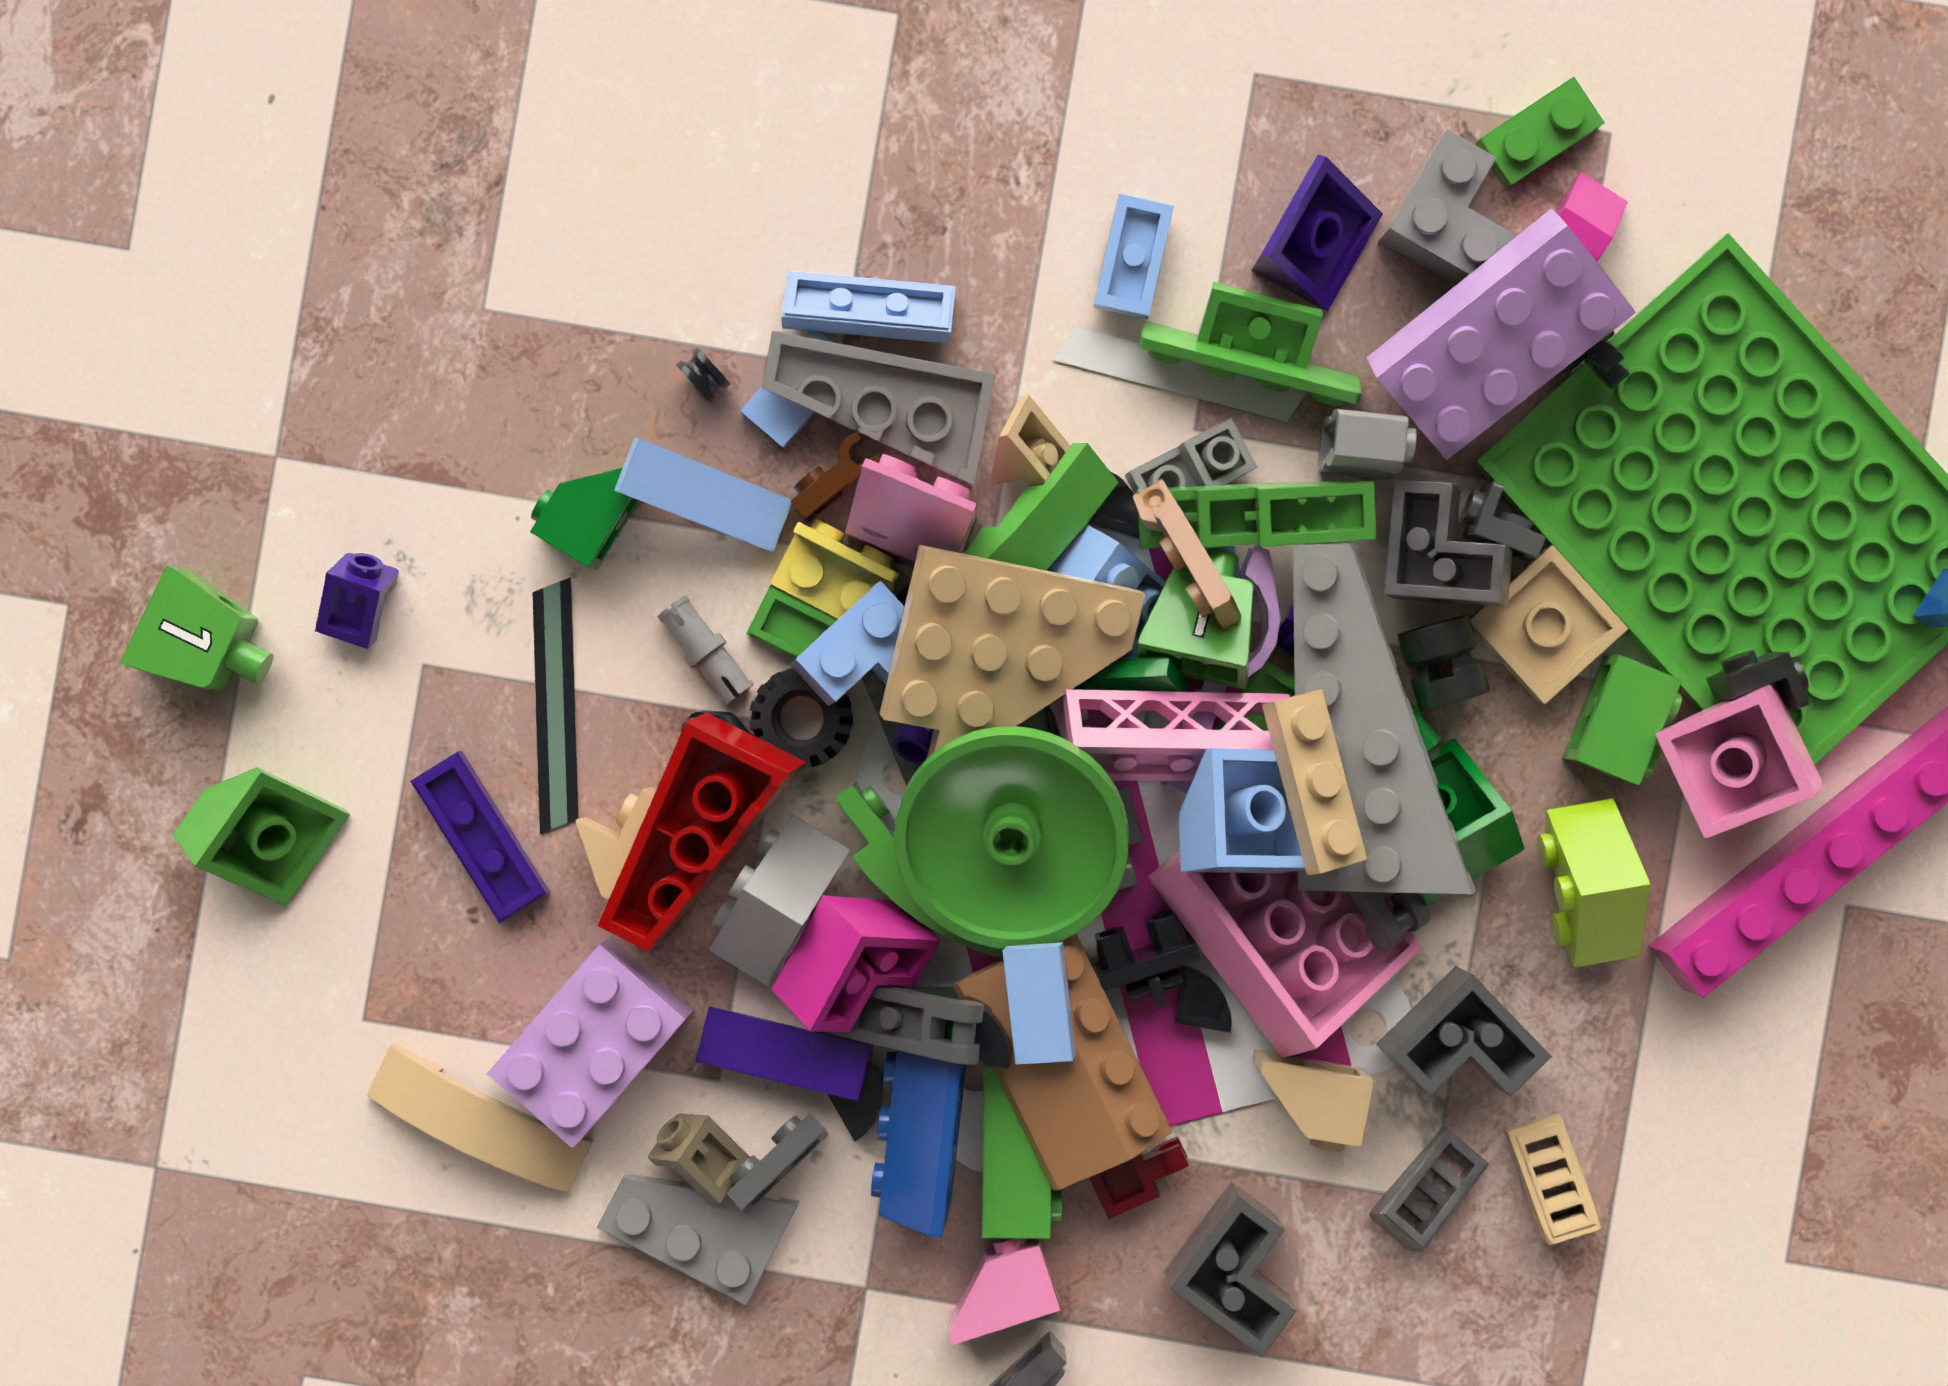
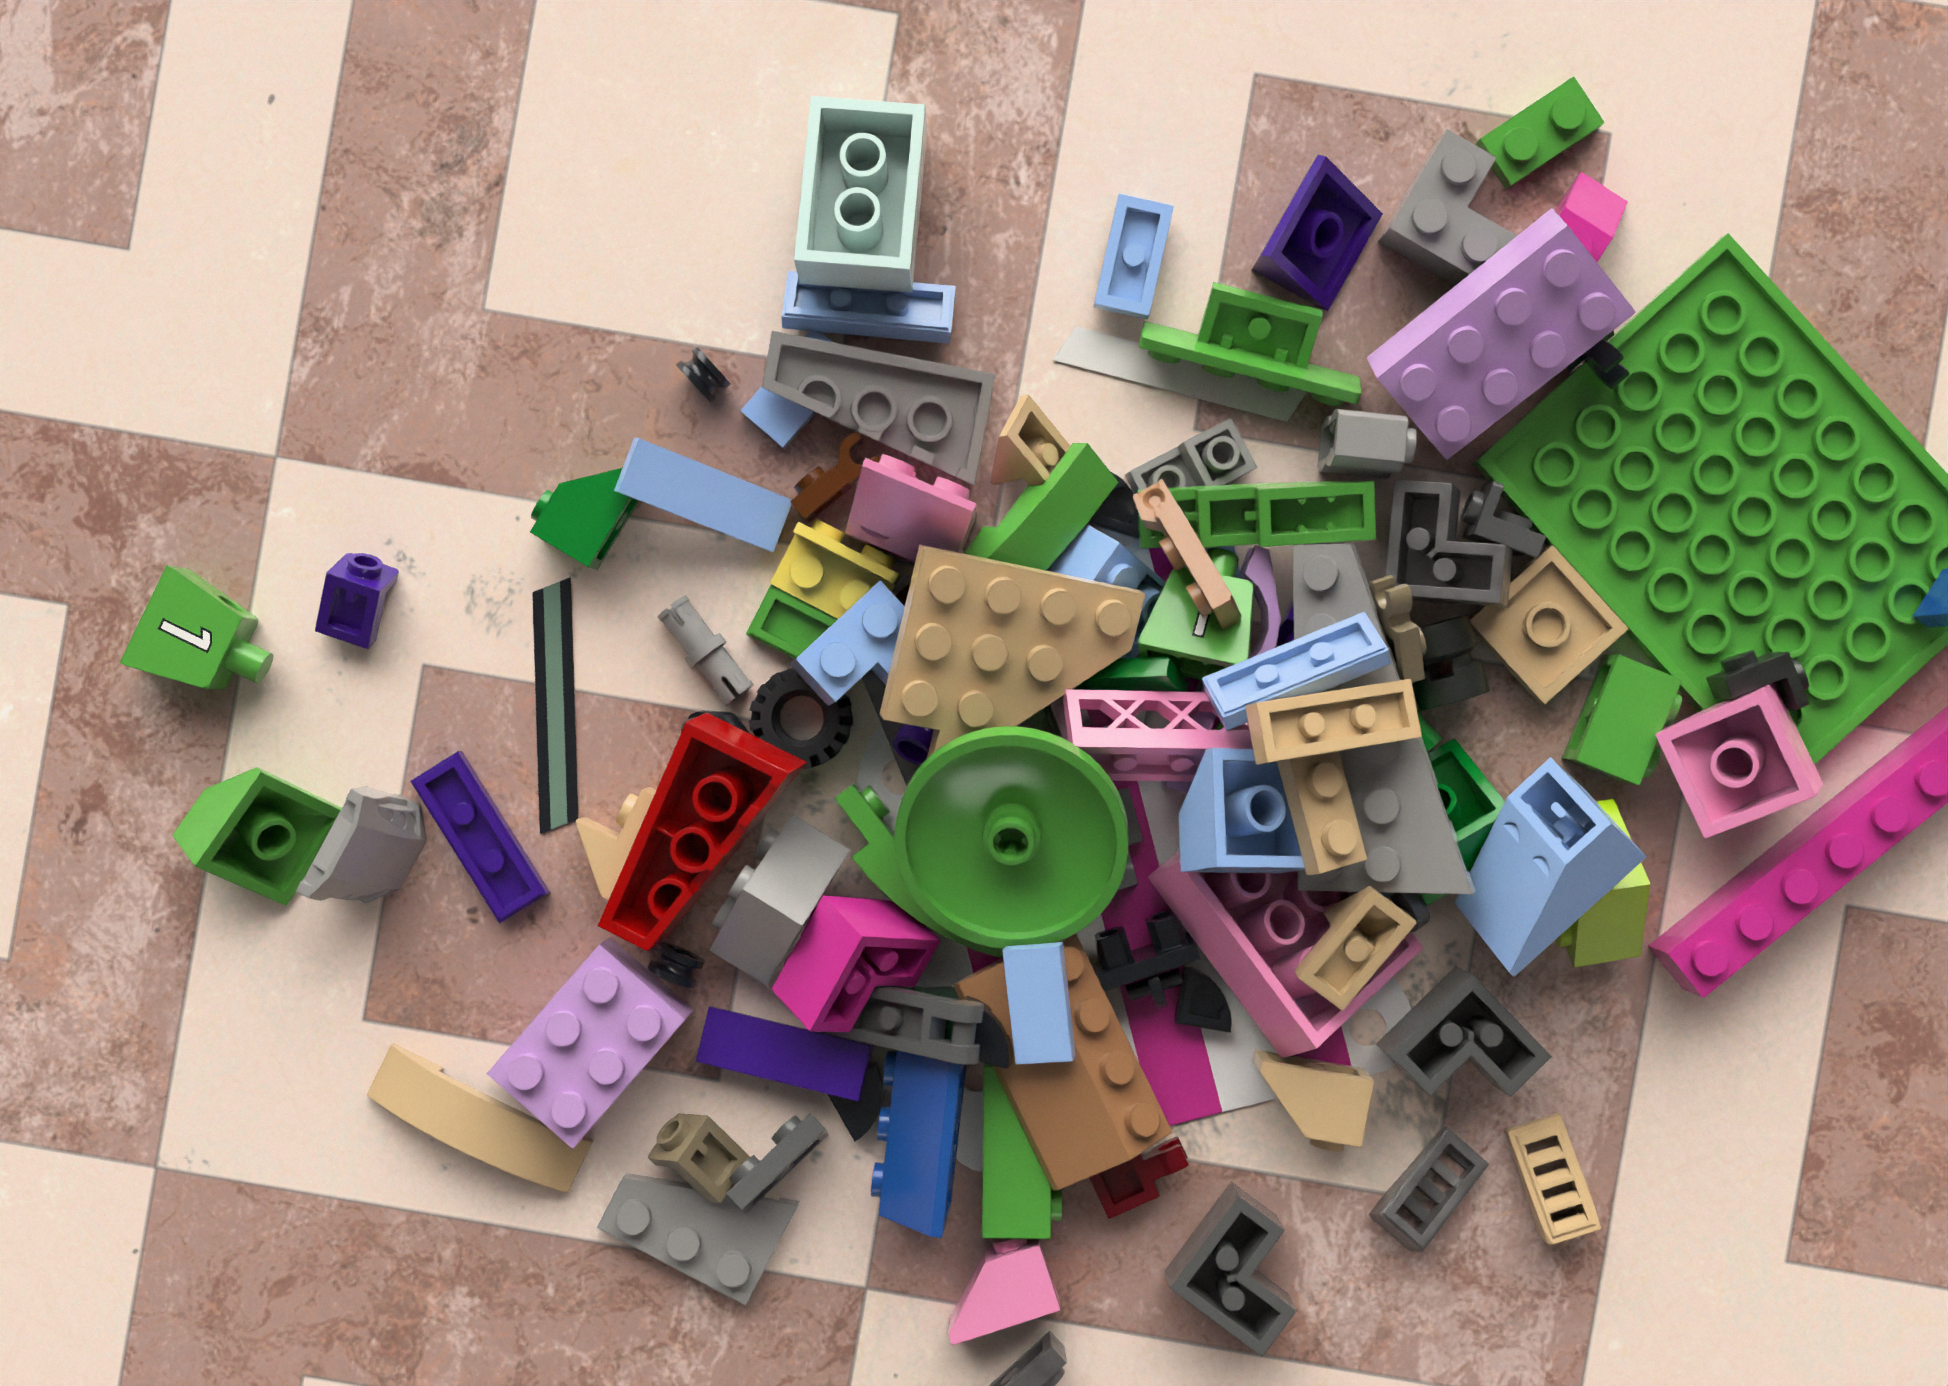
none -> light grey slope [296,786,427,903]
none -> black bush [647,941,705,988]
none -> light aqua brick [794,96,927,293]
none -> light blue tile [1202,612,1391,731]
none -> tan plate [1245,679,1422,765]
none -> tan slope [1294,886,1417,1011]
none -> dark tan plate [1370,575,1427,683]
none -> light blue slope [1455,757,1647,977]

